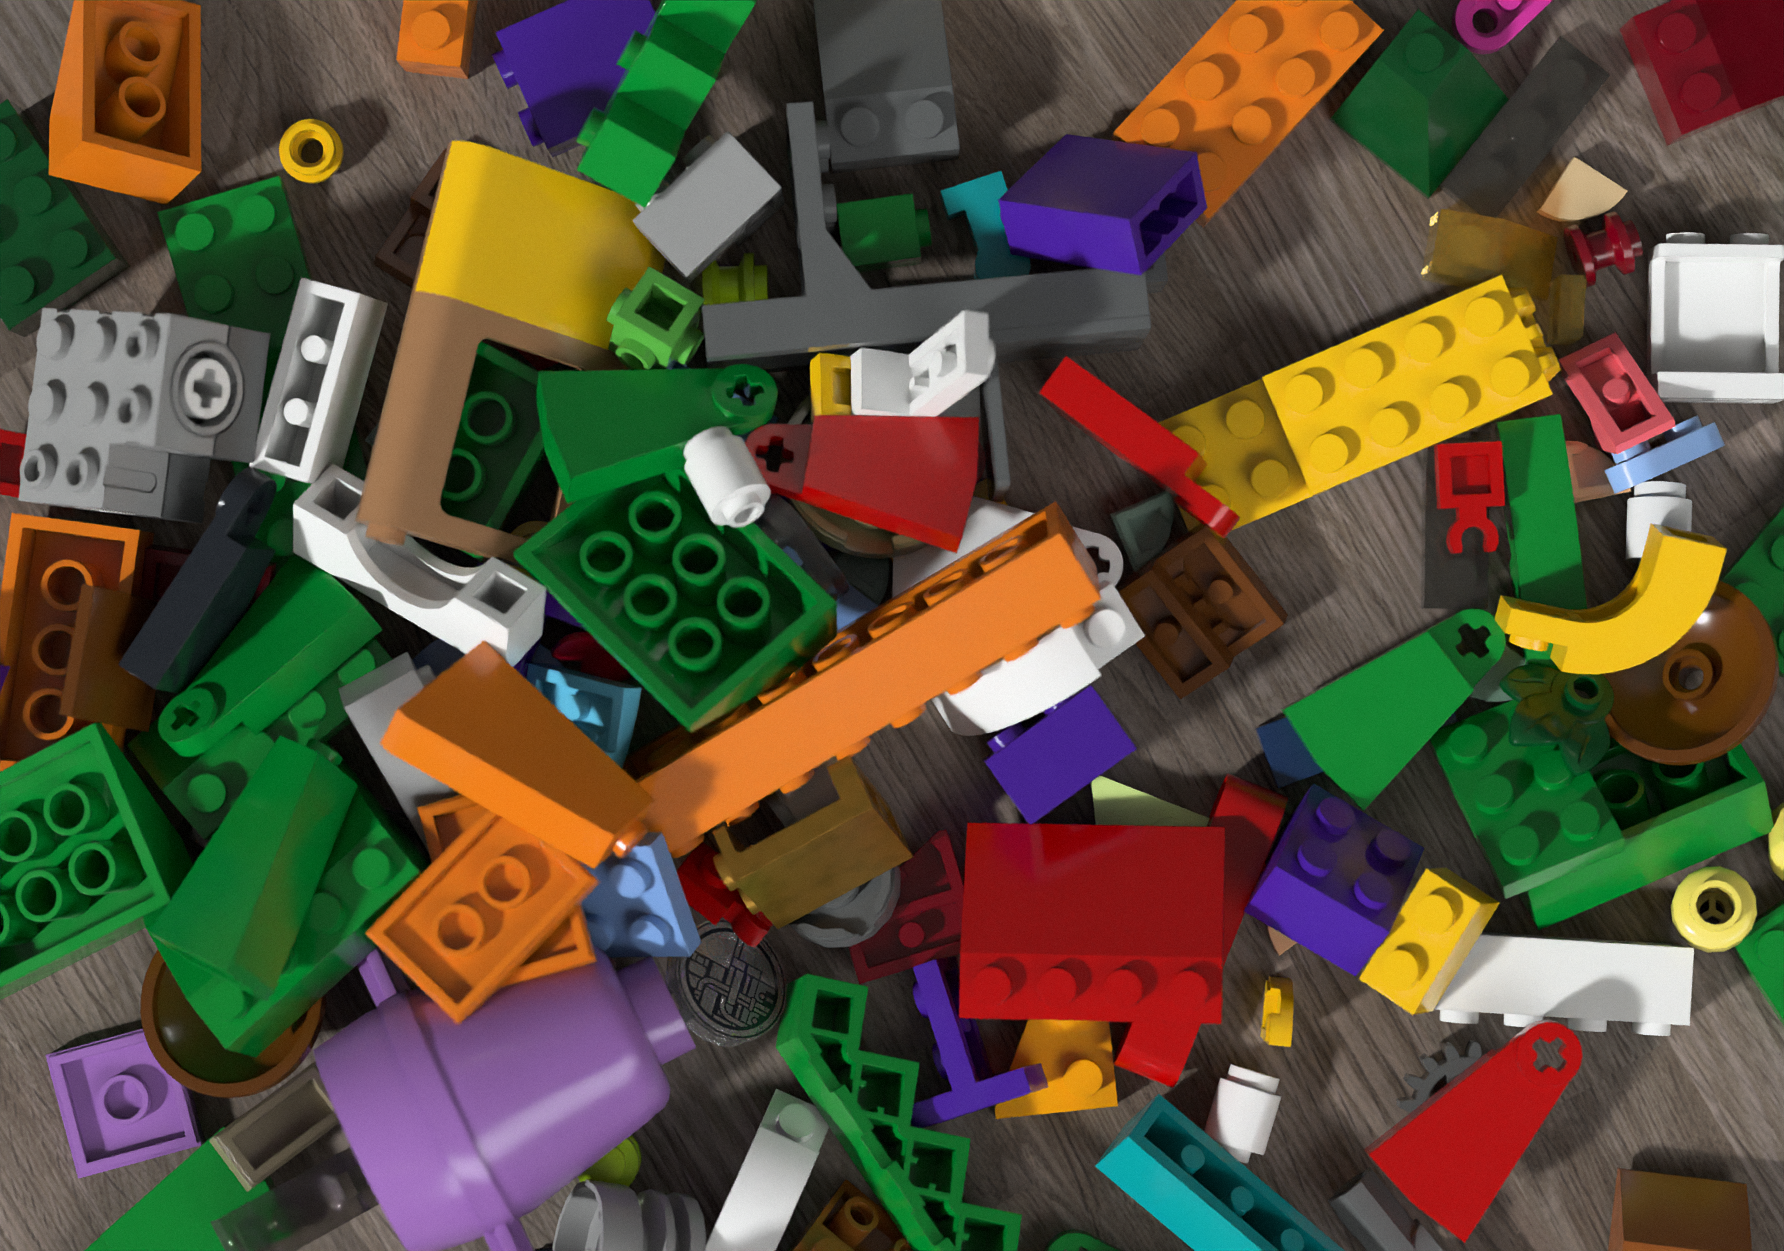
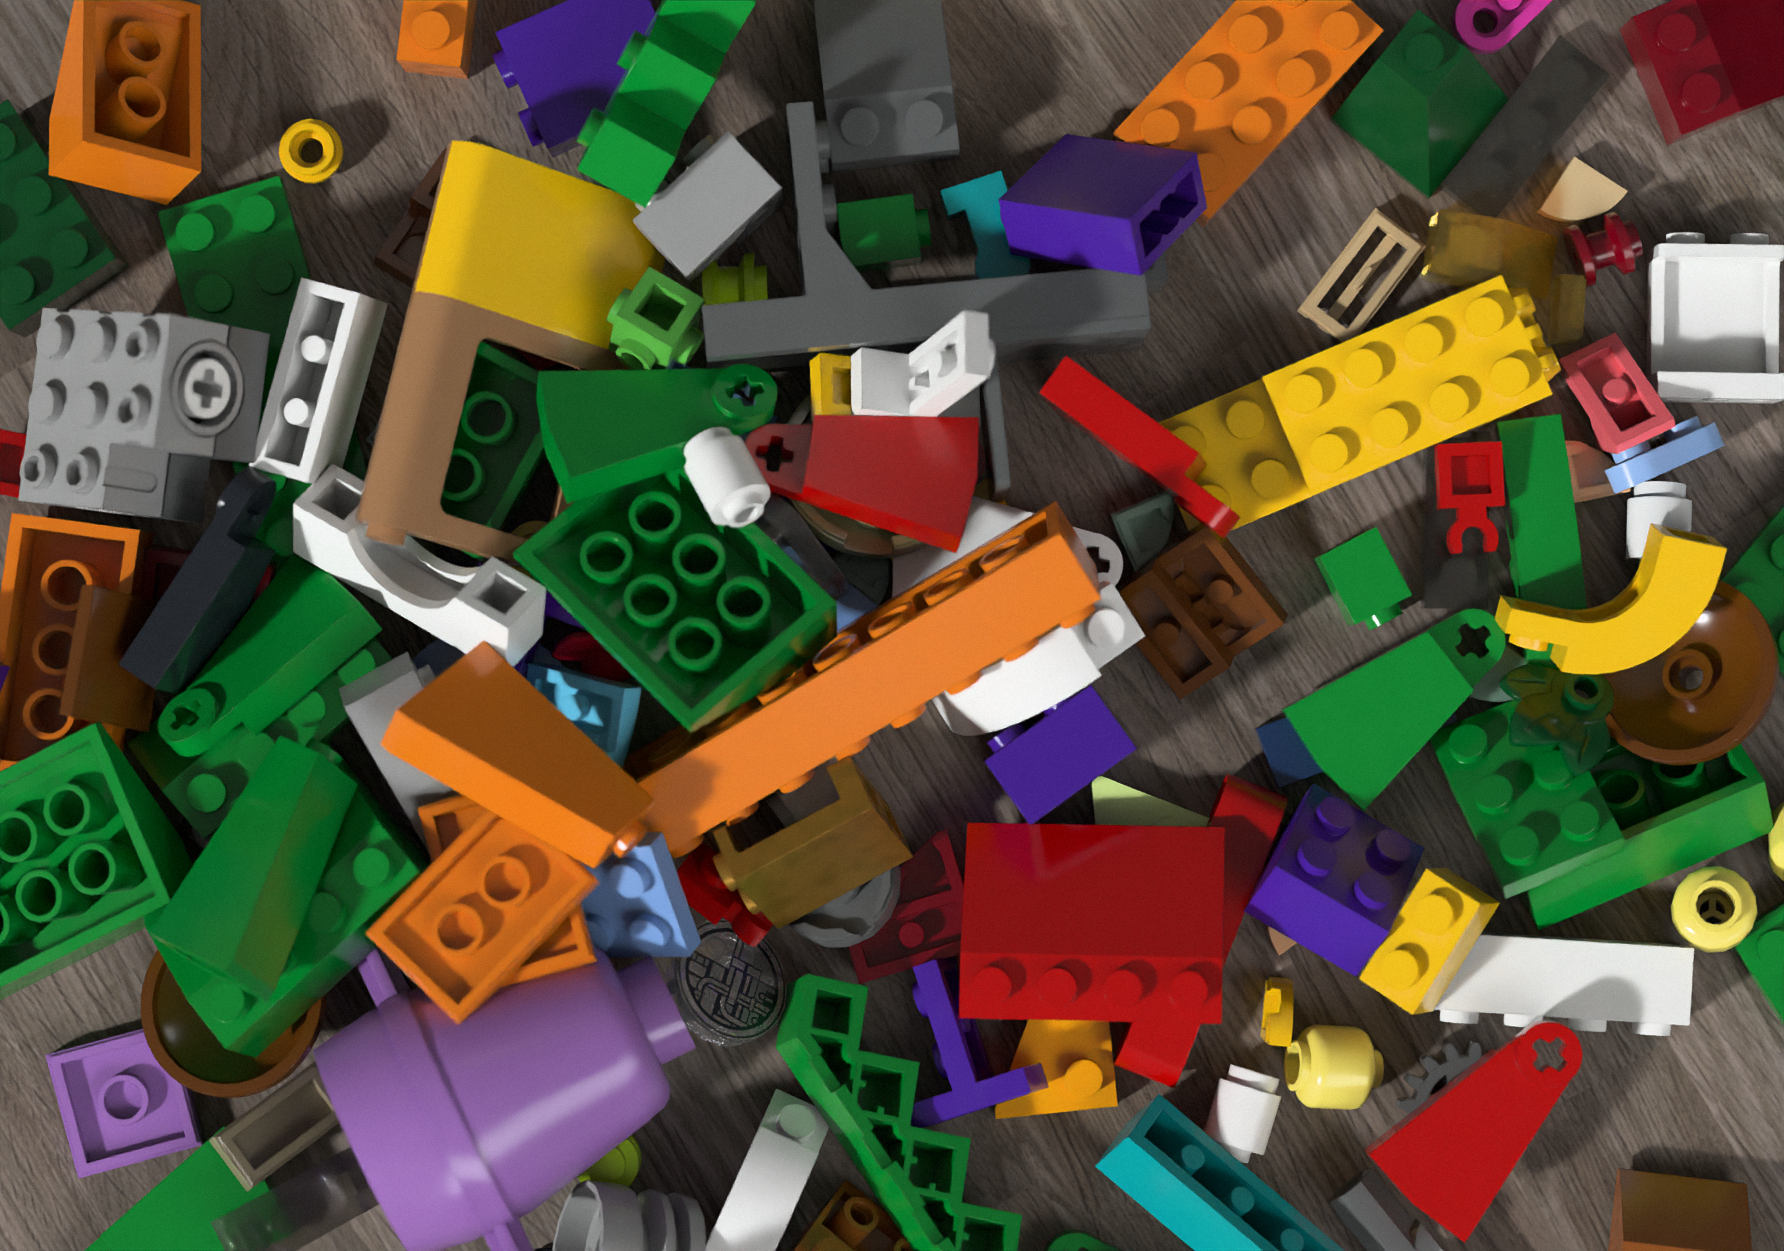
none -> light yellow head [1284,1025,1384,1110]
none -> tan tile [1297,208,1426,343]
none -> green brick [1313,527,1412,631]

